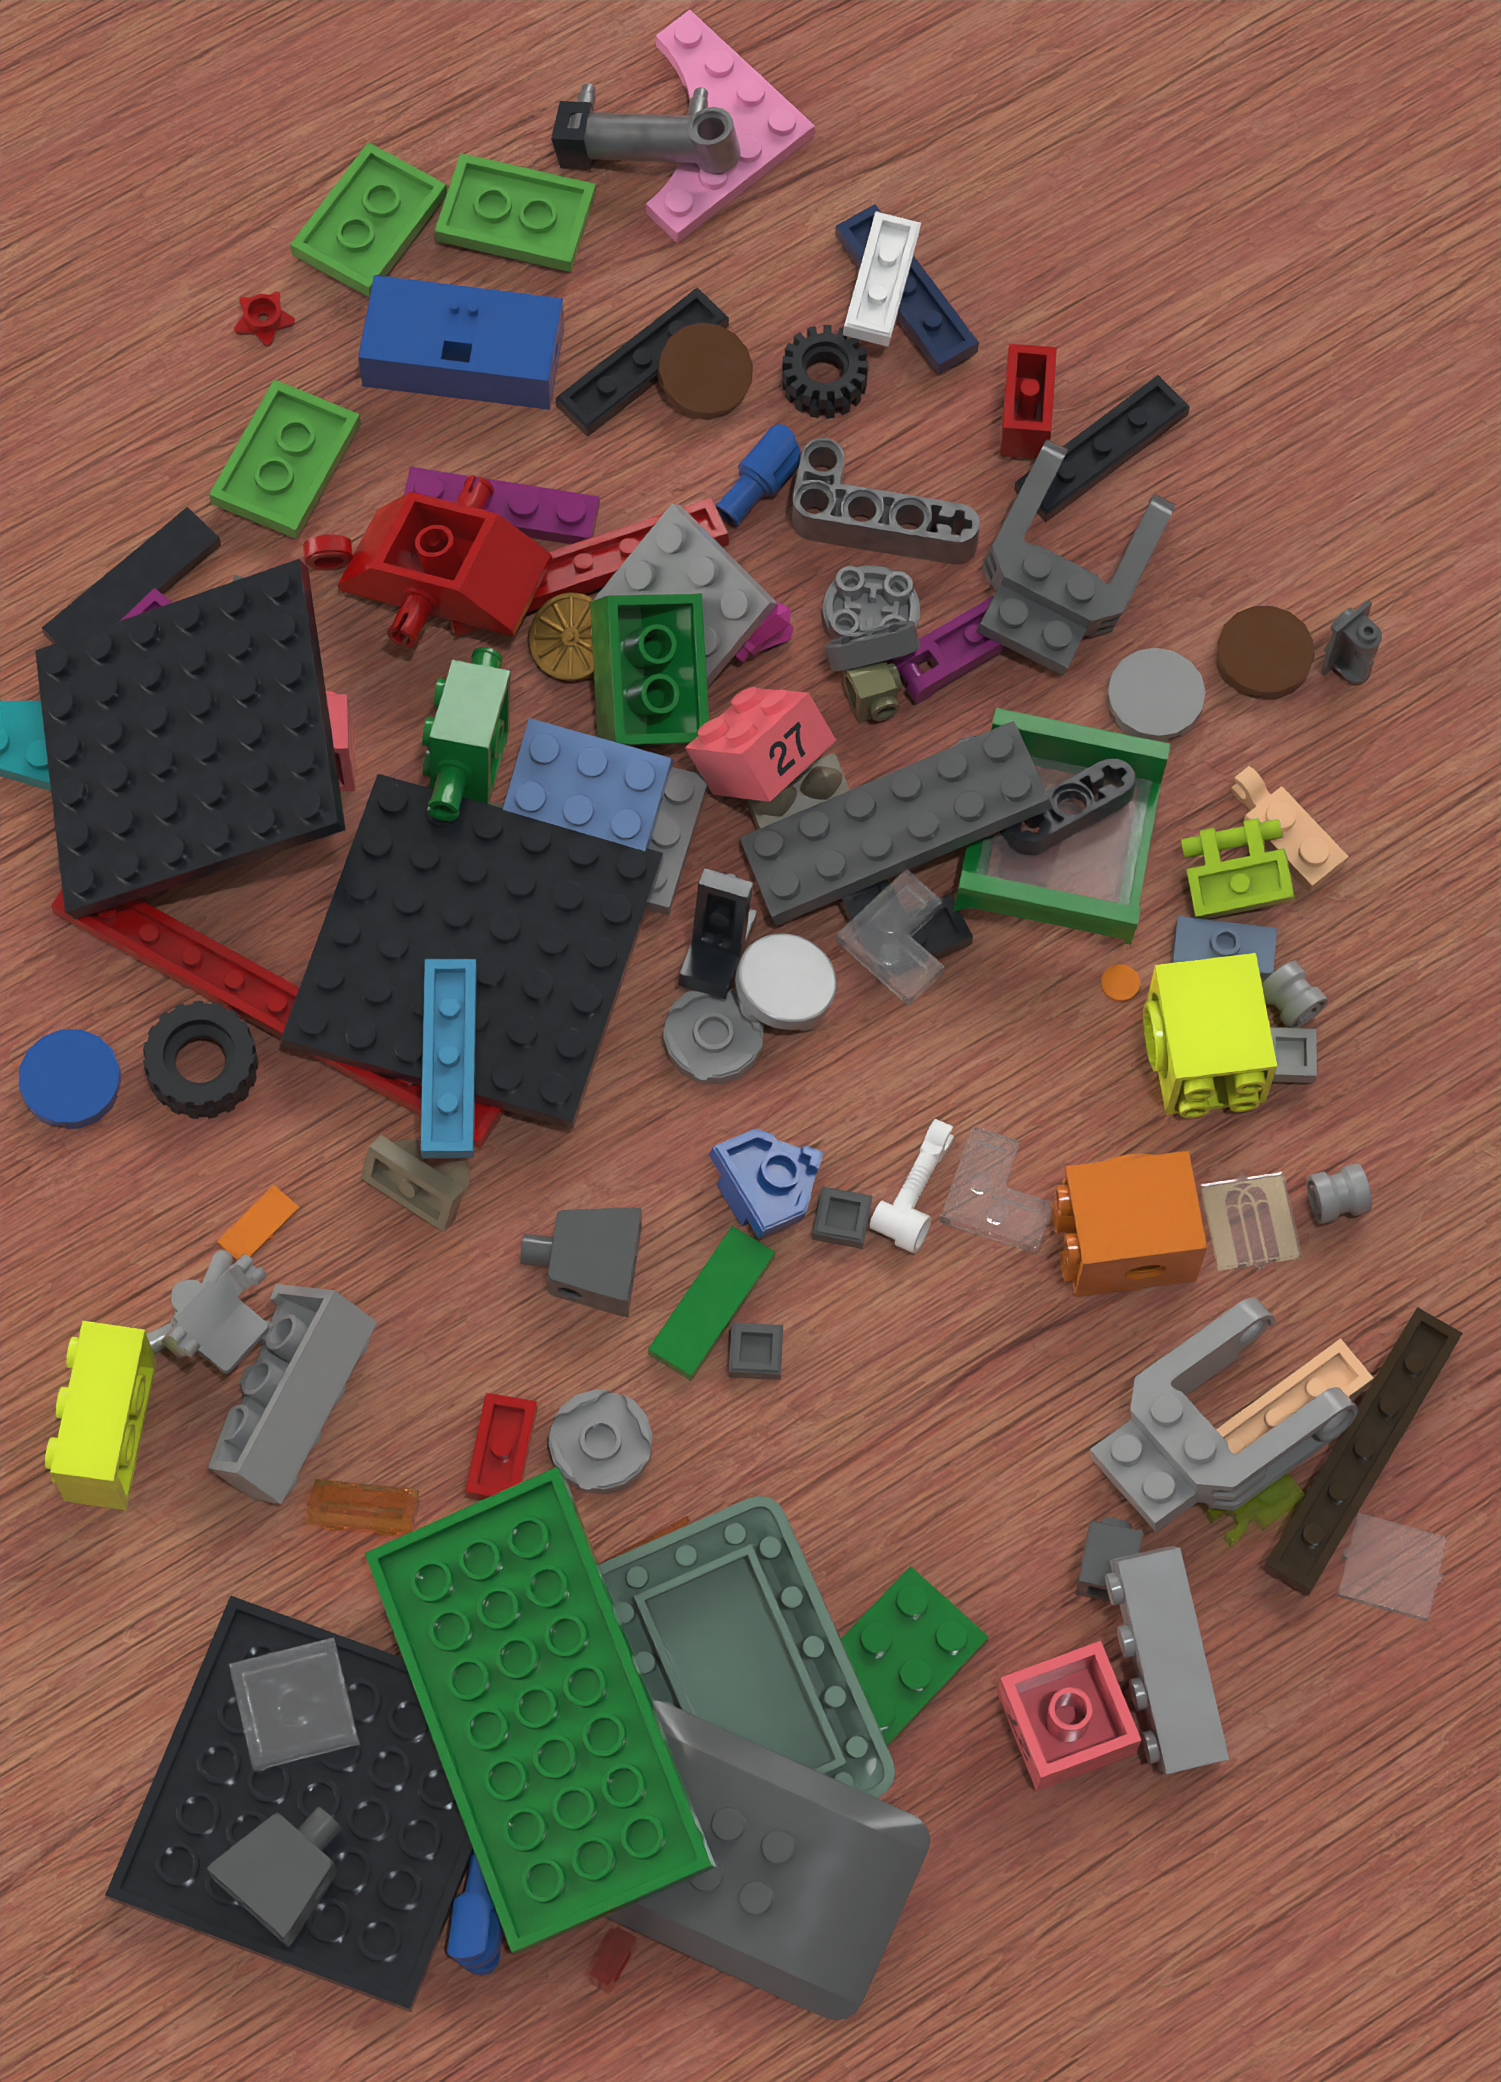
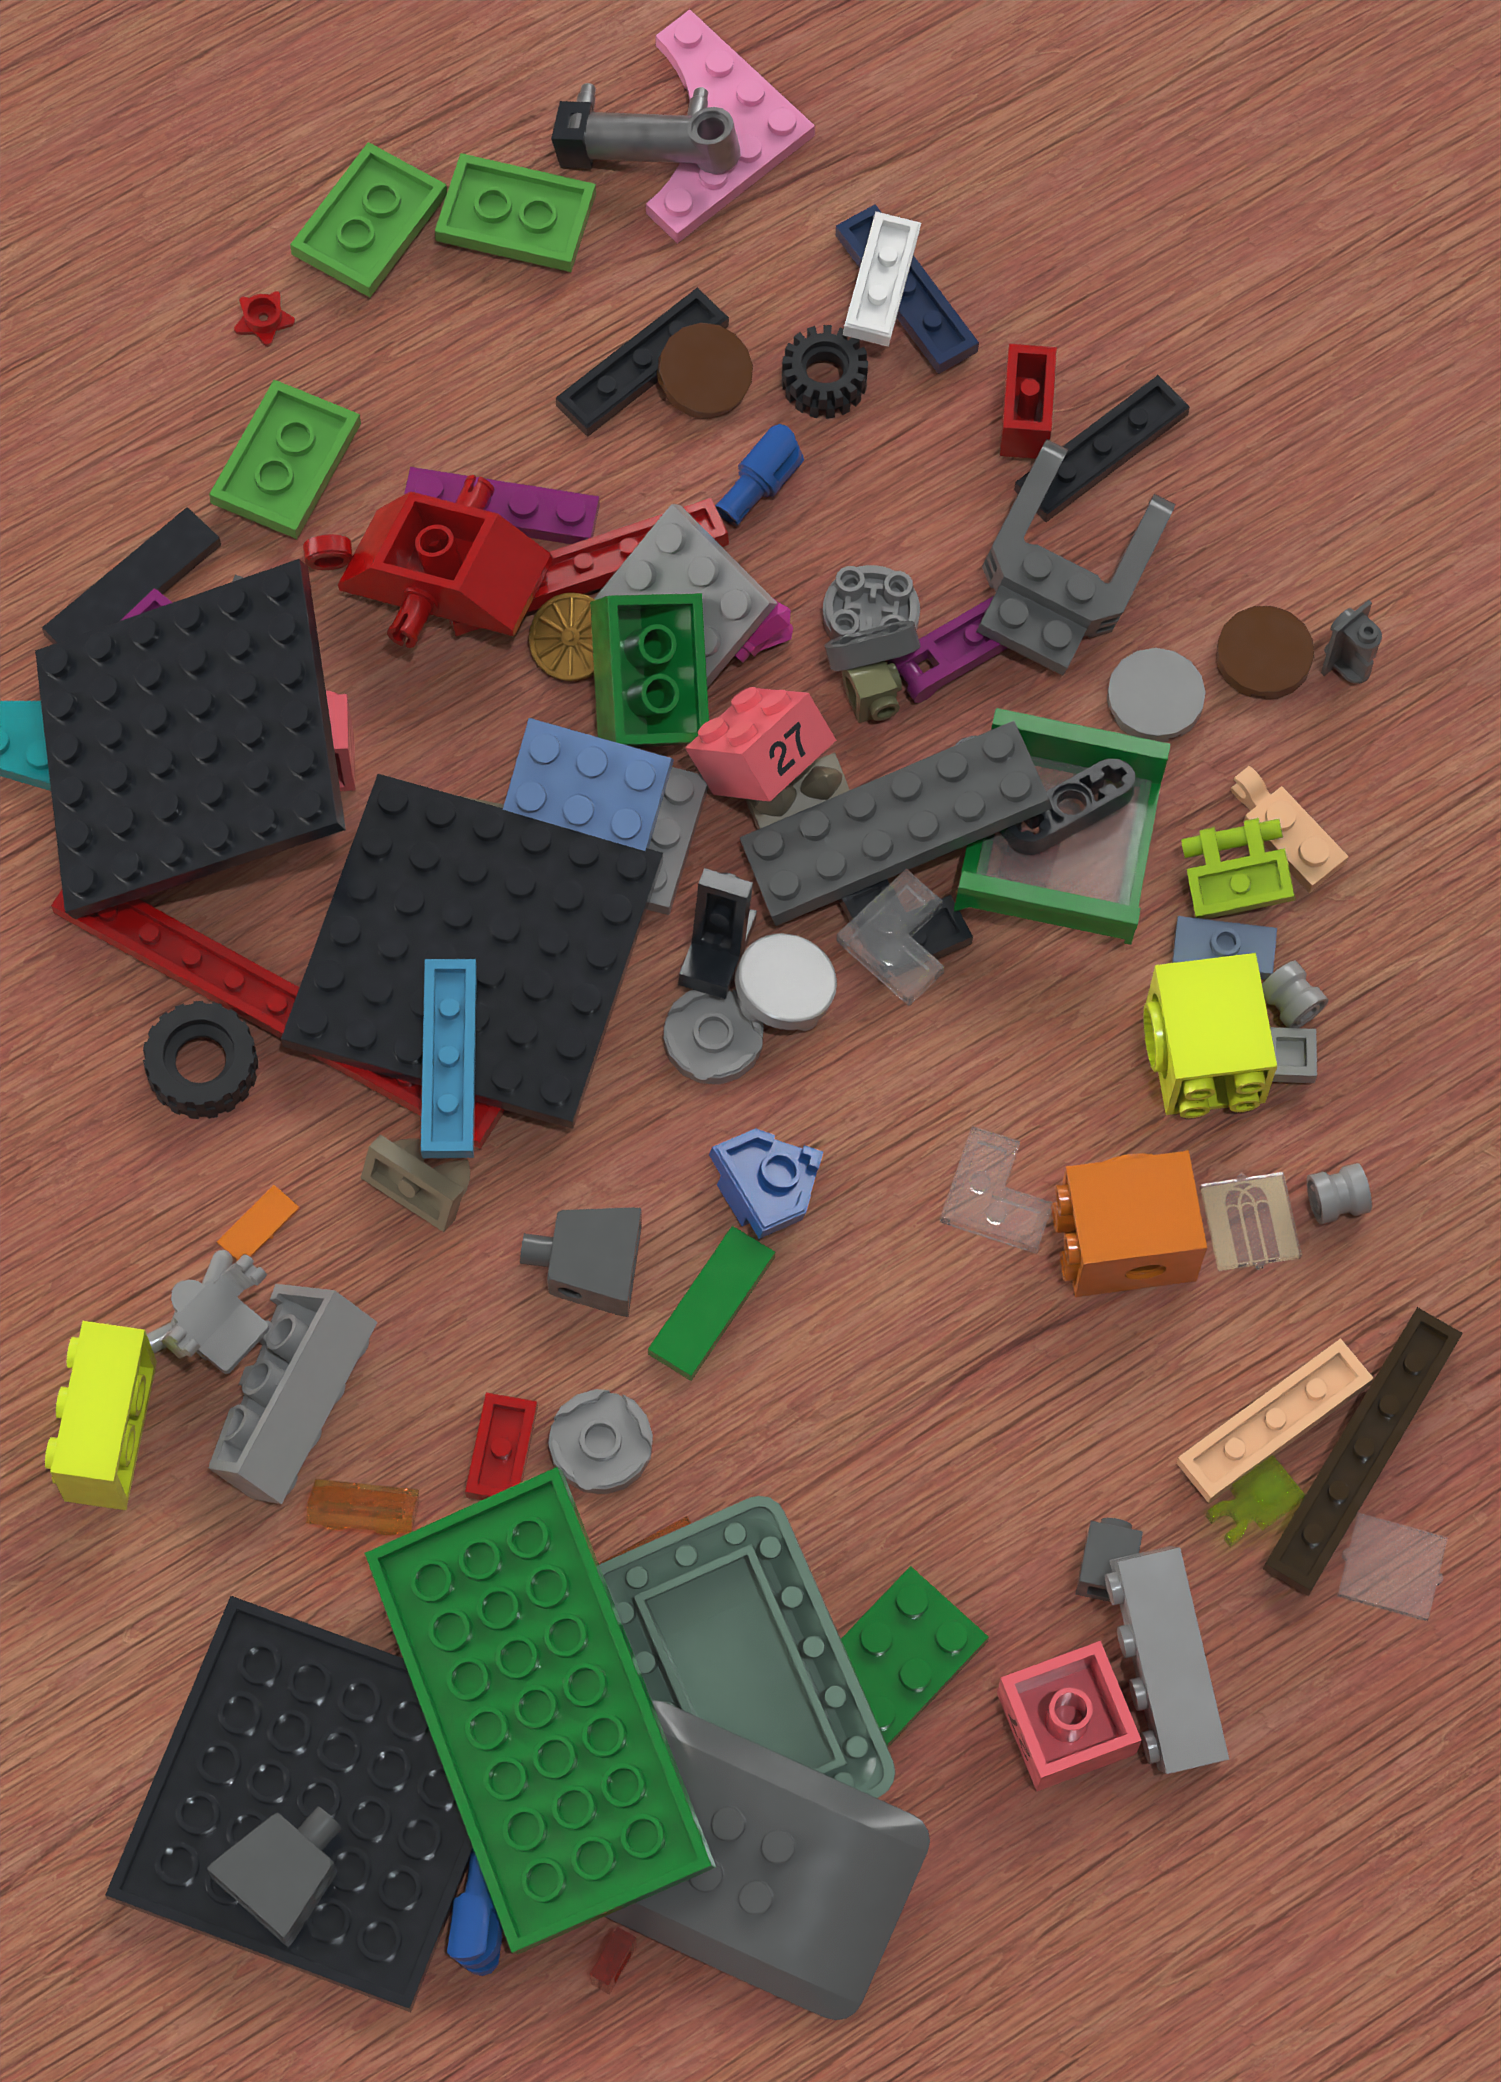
blue tile [19,1029,121,1129] -> none
clear tile [229,1638,359,1771] -> none
blue brick [358,275,564,410] -> none
green brick [422,647,511,821] -> none
dark grey tile [729,1322,783,1380] -> none
flat silver beam [792,438,980,564] -> none
dark grey tile [813,1186,873,1249] -> none
white brick [870,1119,954,1254] -> none
light grey plate [1090,1297,1358,1532] -> none
orange piece [1101,964,1140,1002] -> none

